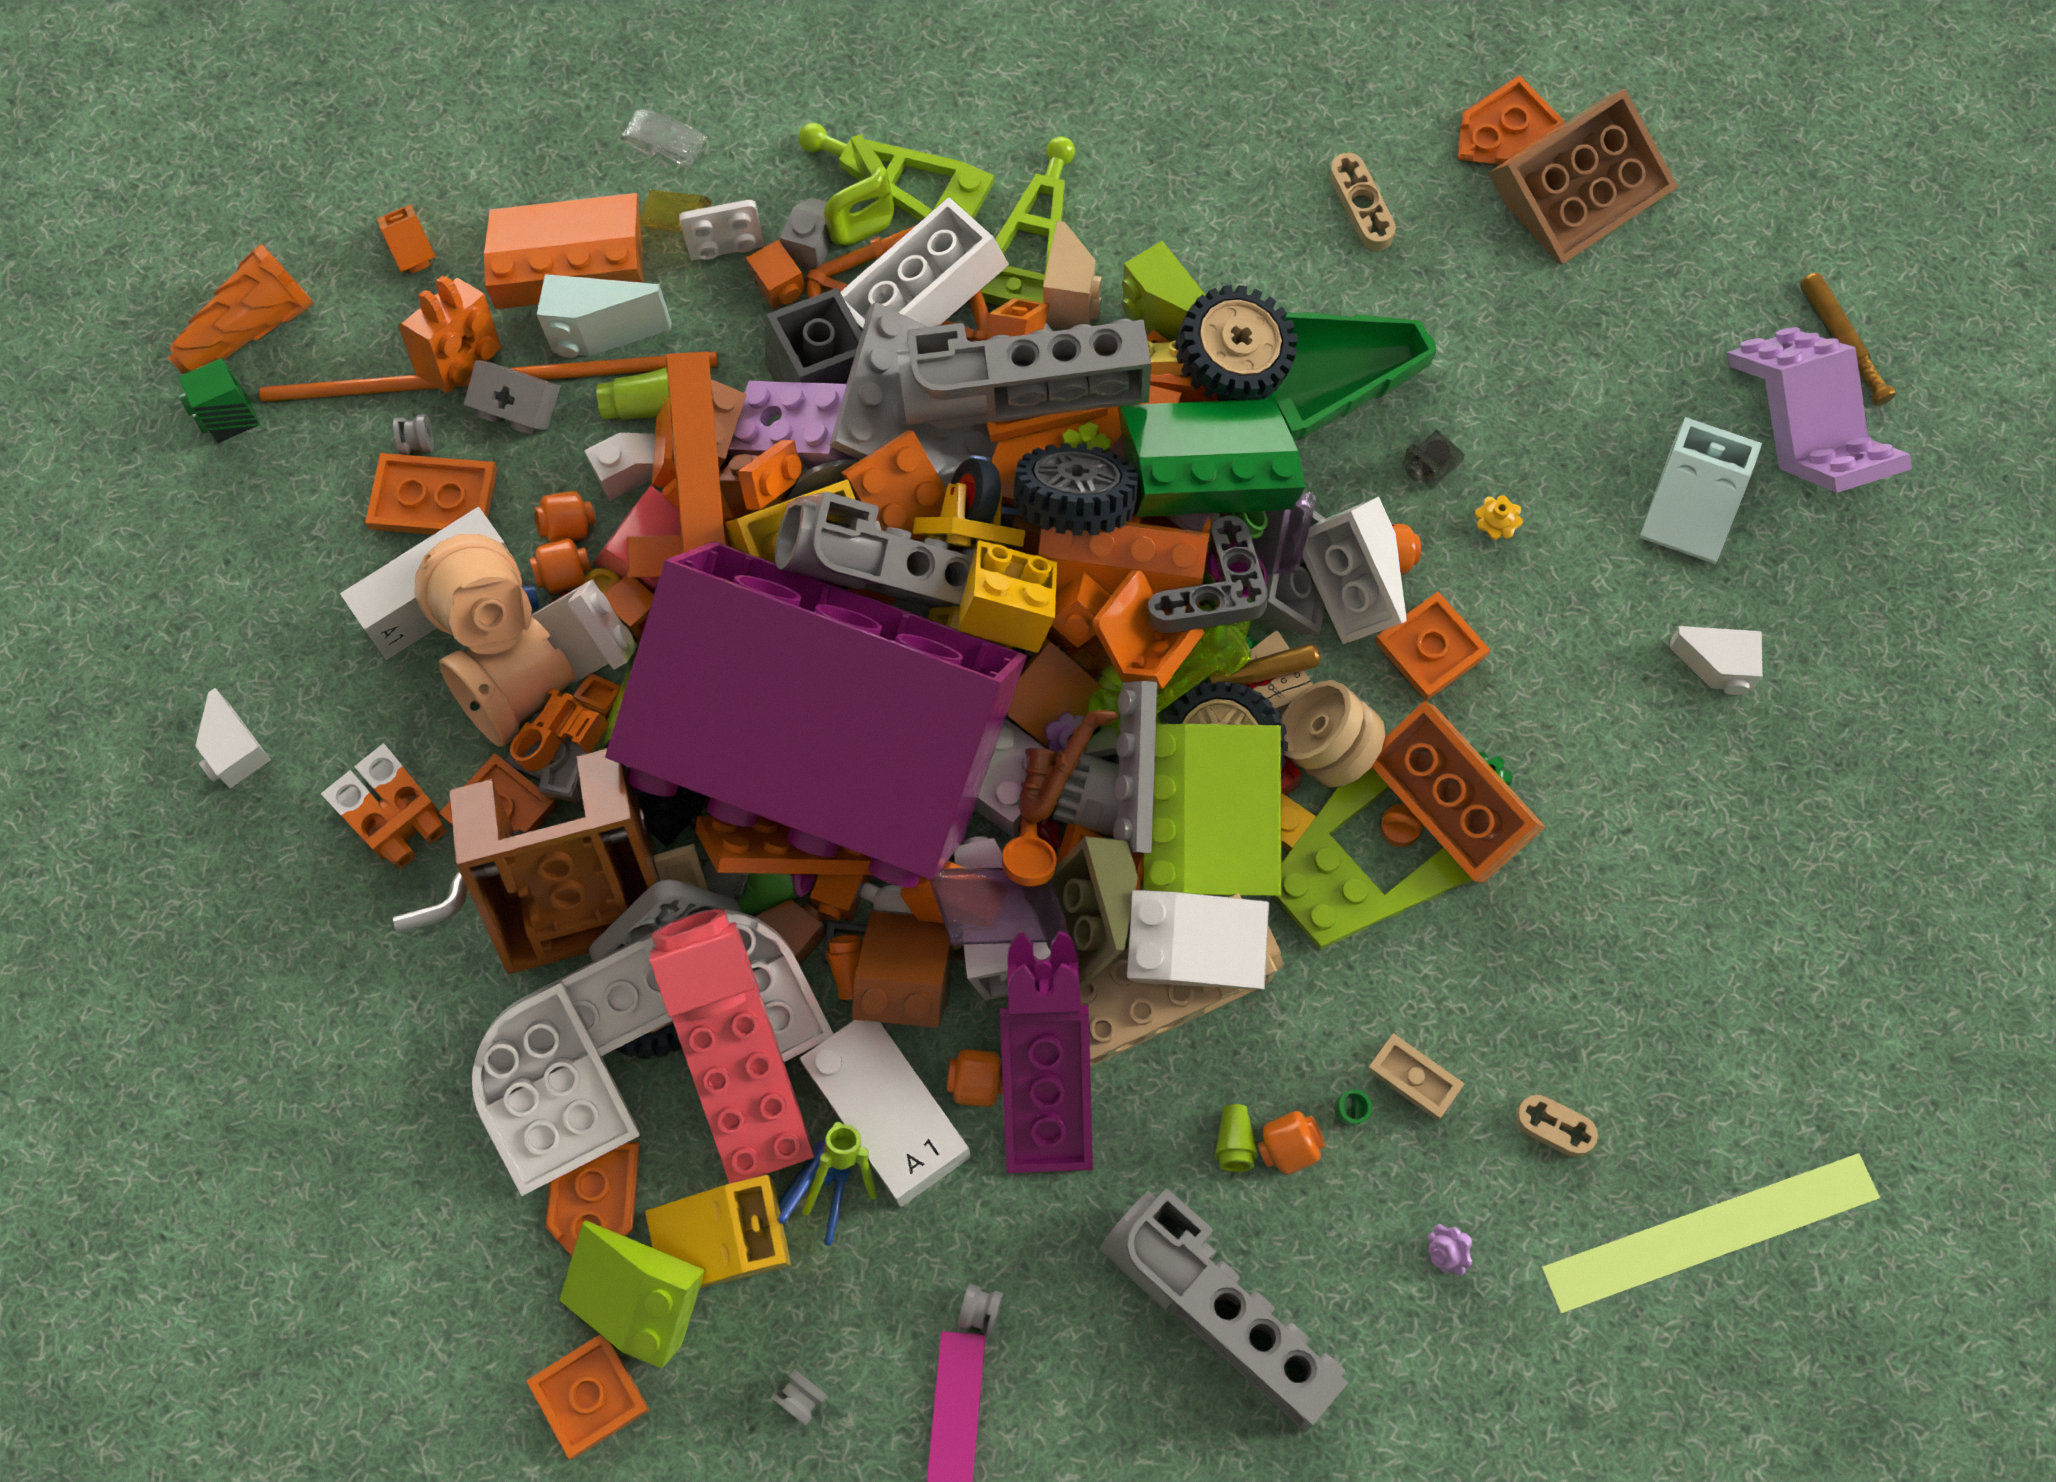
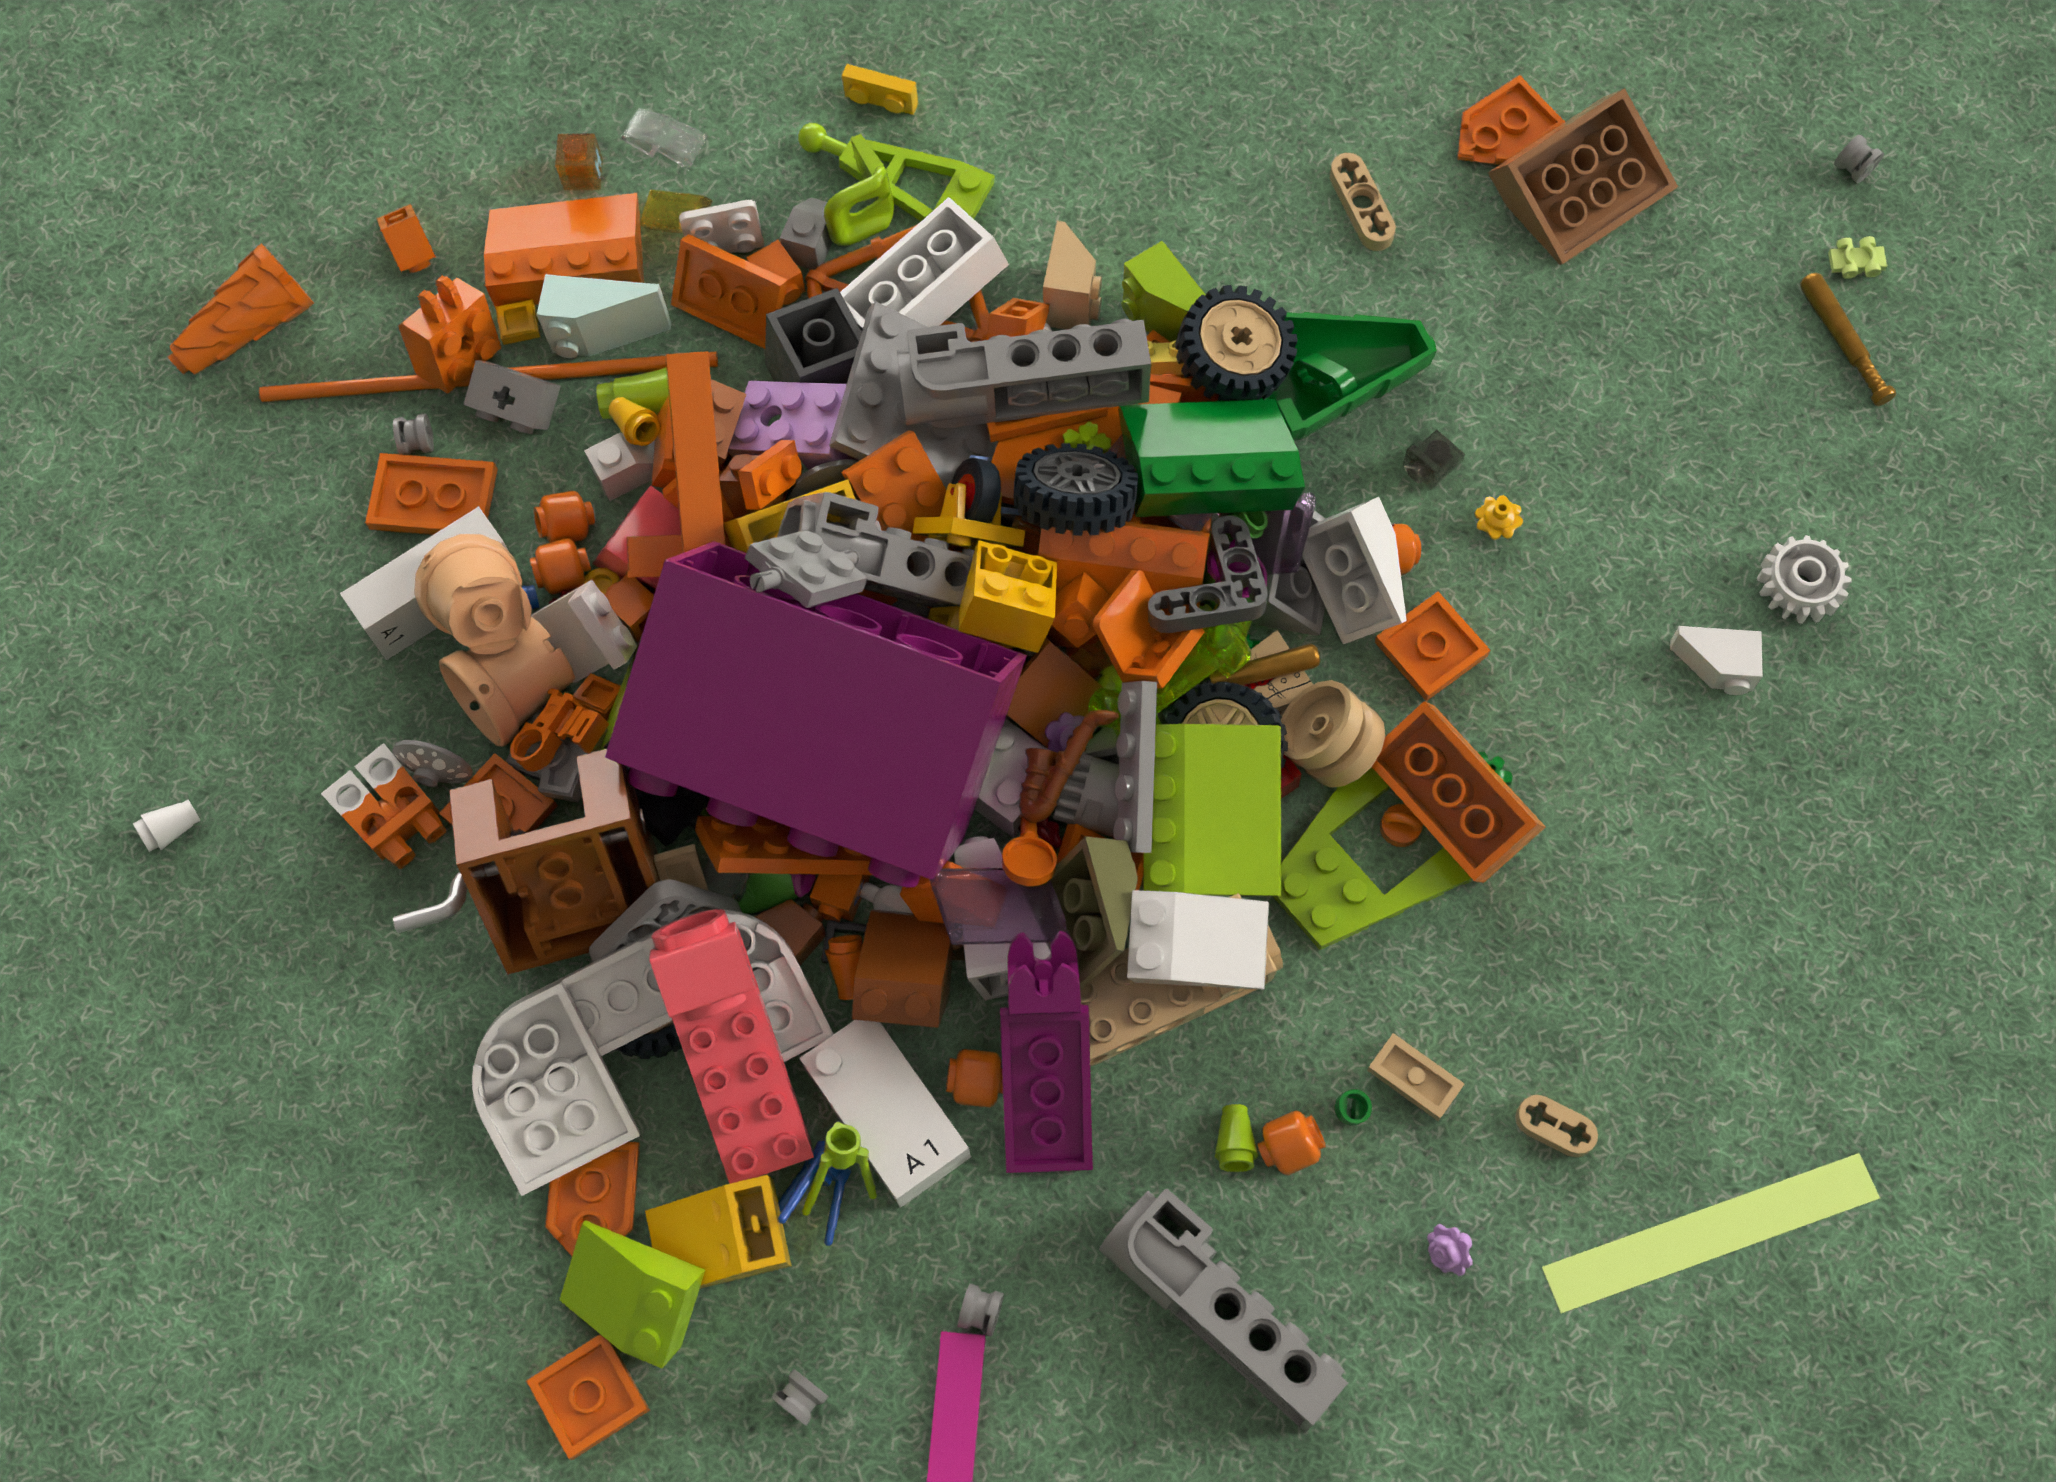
green brick [178,358,261,443] -> none
white slope [195,688,271,789] -> none
lime plate [981,136,1075,306] -> none
yellow plate [1281,794,1316,852] -> none
light aqua slope [1639,417,1762,565] -> none
lavender bracket [1727,327,1912,493] -> none
none -> white cone [133,800,200,852]
none -> light grey dish [392,740,473,787]
none -> yellow tile [495,299,541,345]
none -> clear orange brick [555,133,603,190]
none -> yellow cone [608,397,660,446]
none -> orange plate [671,234,788,349]
none -> light grey plate [745,530,868,608]
none -> yellow plate [842,64,918,115]
none -> green beam [1293,353,1358,405]
none -> white gear [1757,535,1852,624]
none -> yellowish green piece [1828,236,1887,279]
none -> light grey wheel [1834,135,1884,183]

